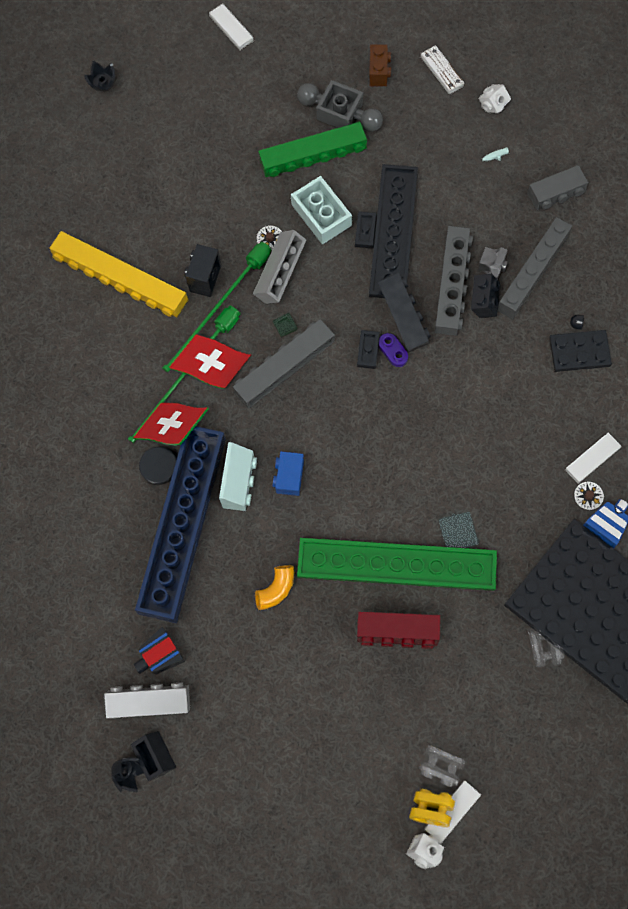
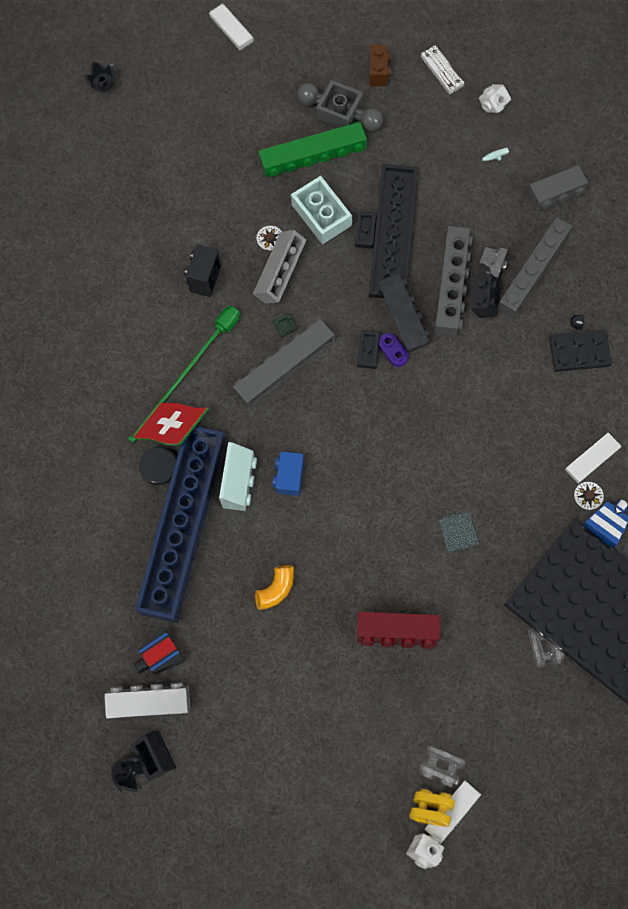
yellow brick [50,231,188,318] -> none
red flag [162,242,272,389] -> none
green plate [297,538,497,591] -> none

